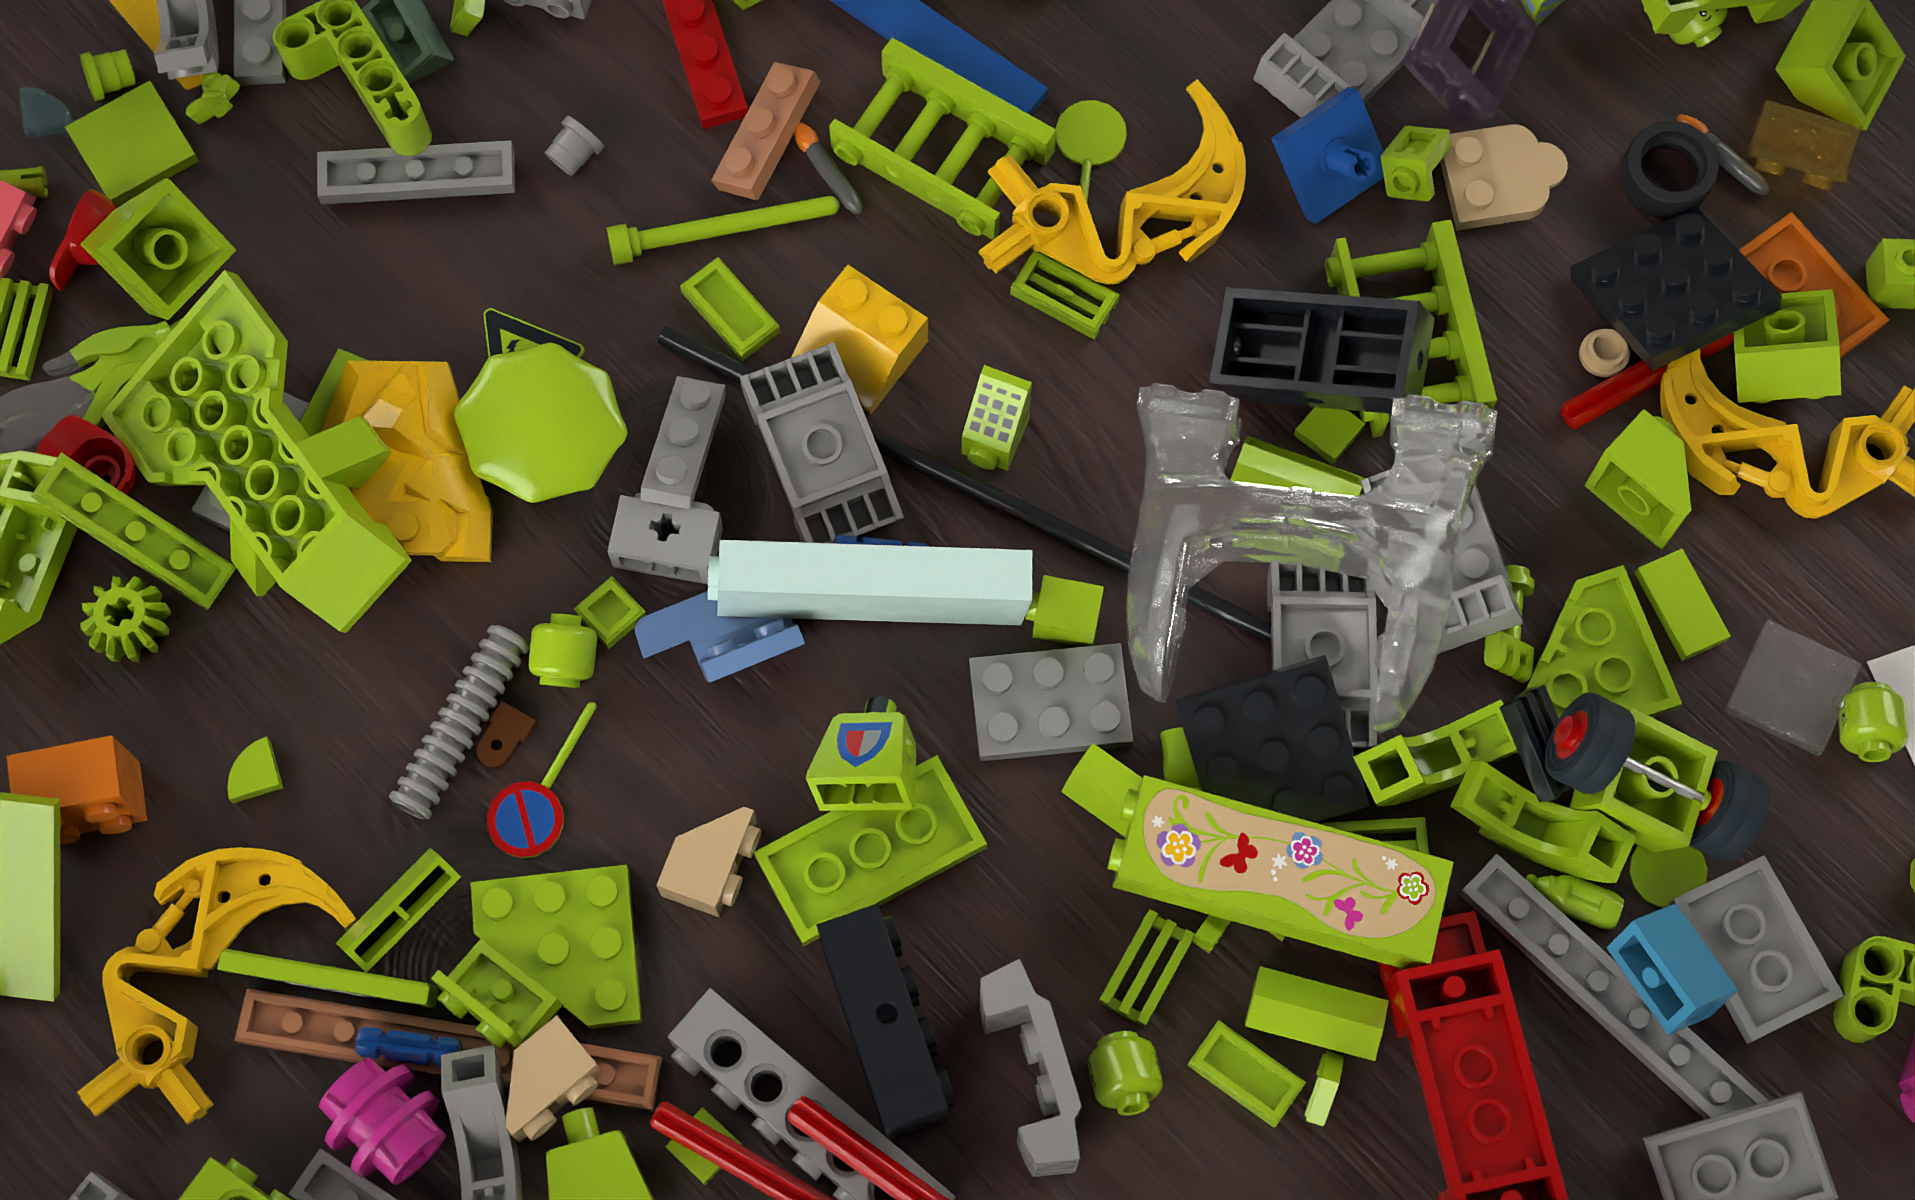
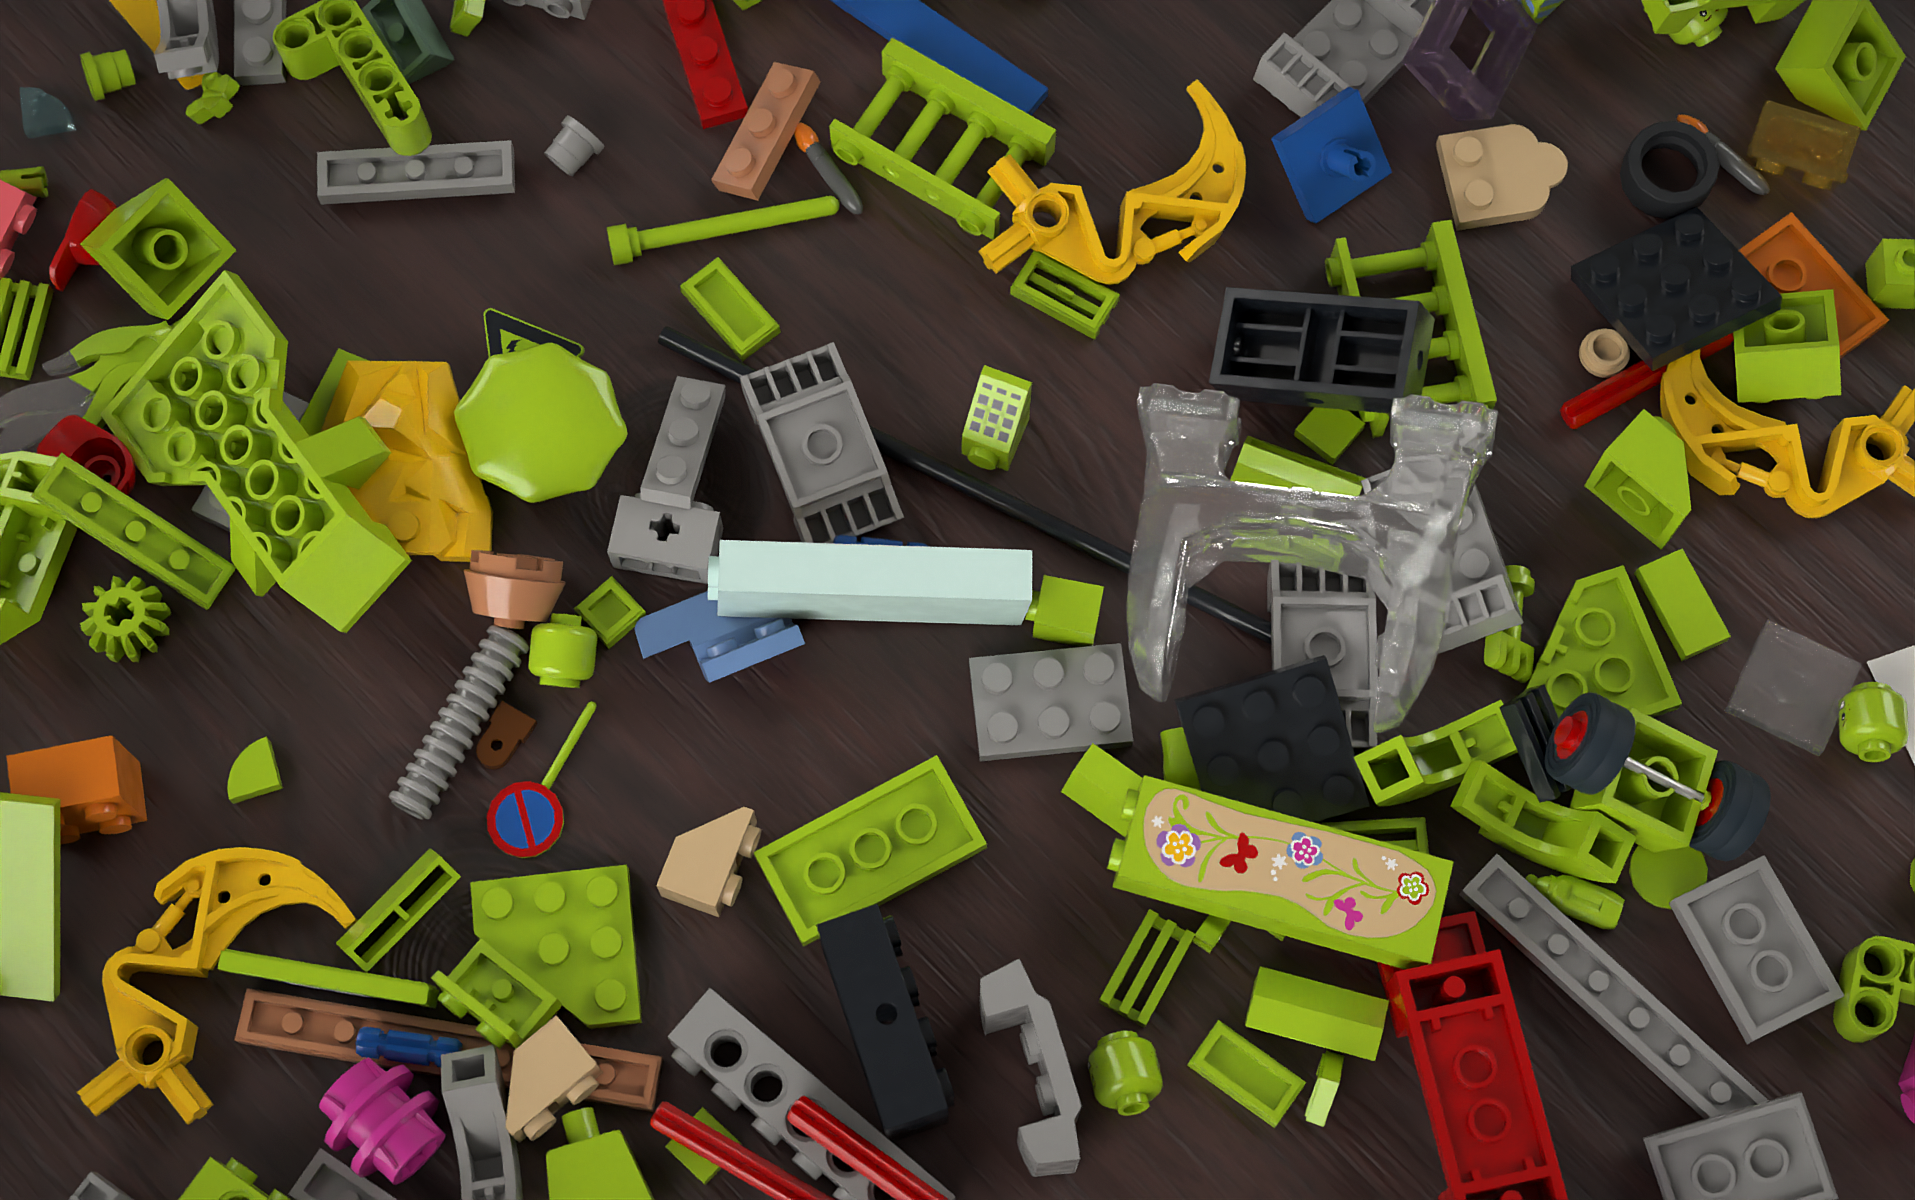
lime tile [65,81,199,206] -> none
yellow slope [791,265,928,415] -> none
lime torso [806,696,916,811] -> none
lime piece [1055,100,1127,202] -> none
lime bracket [1381,125,1452,202] -> none
dark azure brick [1607,903,1738,1035] -> none
none -> nougat cone [464,550,566,629]

